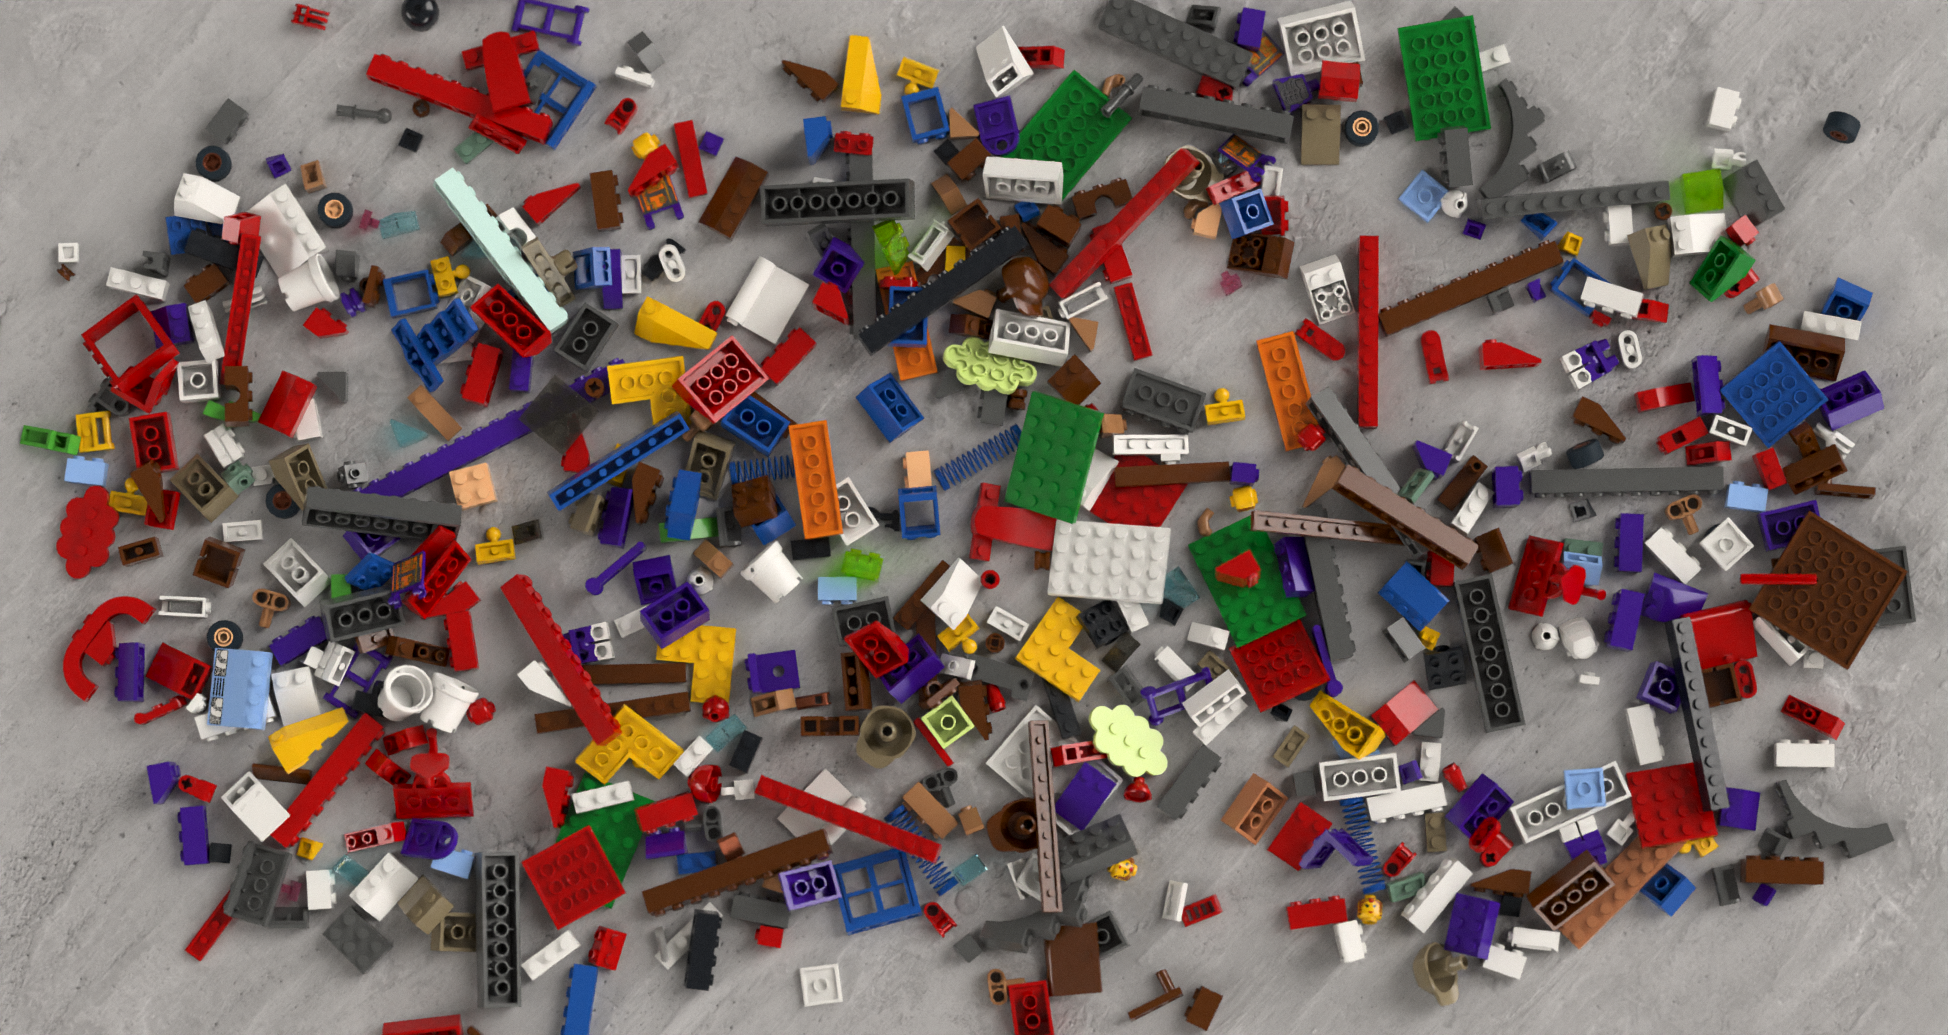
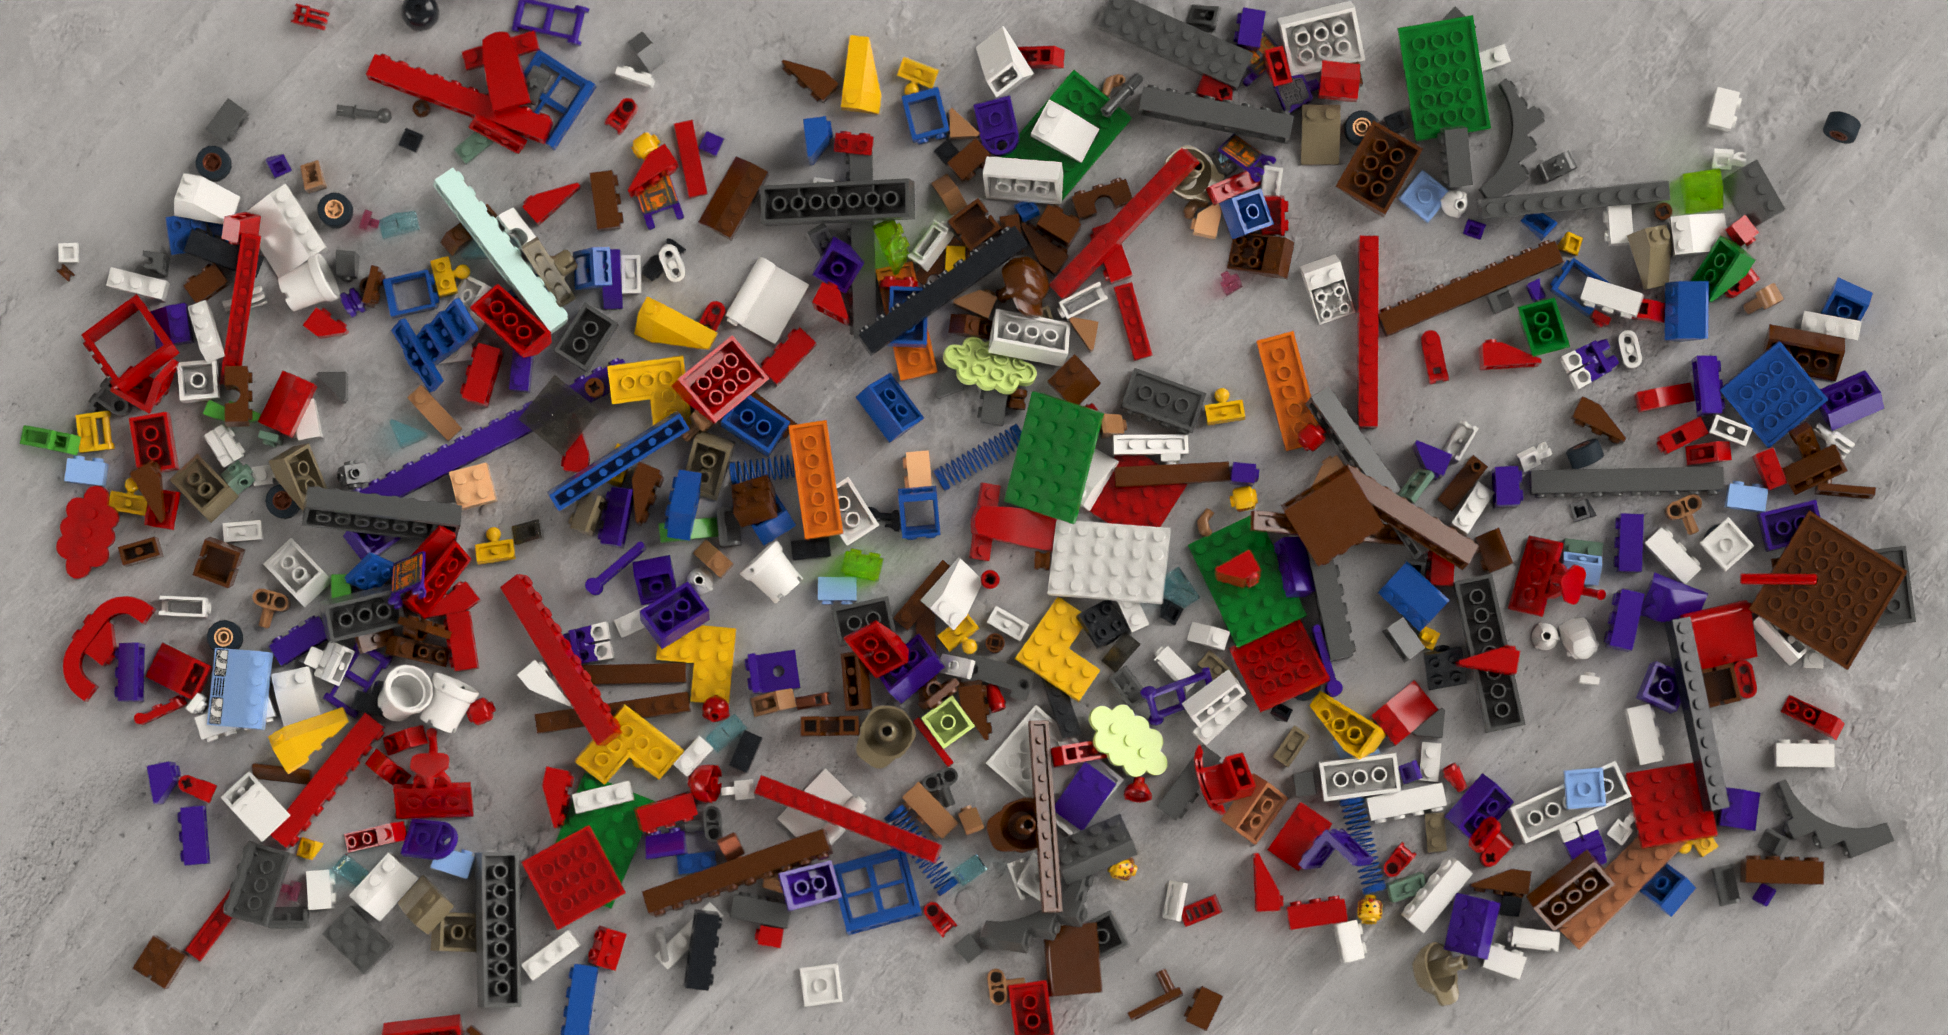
black slope [209,842,232,864] -> none
red plate [1294,318,1345,361] -> none
none -> reddish brown piece [132,935,189,989]
none -> sand green plate [258,430,284,448]
none -> reddish brown plate [397,615,452,641]
none -> white slope [1031,100,1099,163]
none -> red piece [1194,745,1256,815]
none -> red slope [1253,853,1284,912]
none -> red slope [1262,46,1293,87]
none -> reddish brown panel [1280,465,1384,567]
none -> reddish brown slope [1335,120,1423,218]
none -> red slope [1456,645,1520,676]
none -> green slope [1518,297,1570,357]
none -> blue slope [1665,281,1709,342]

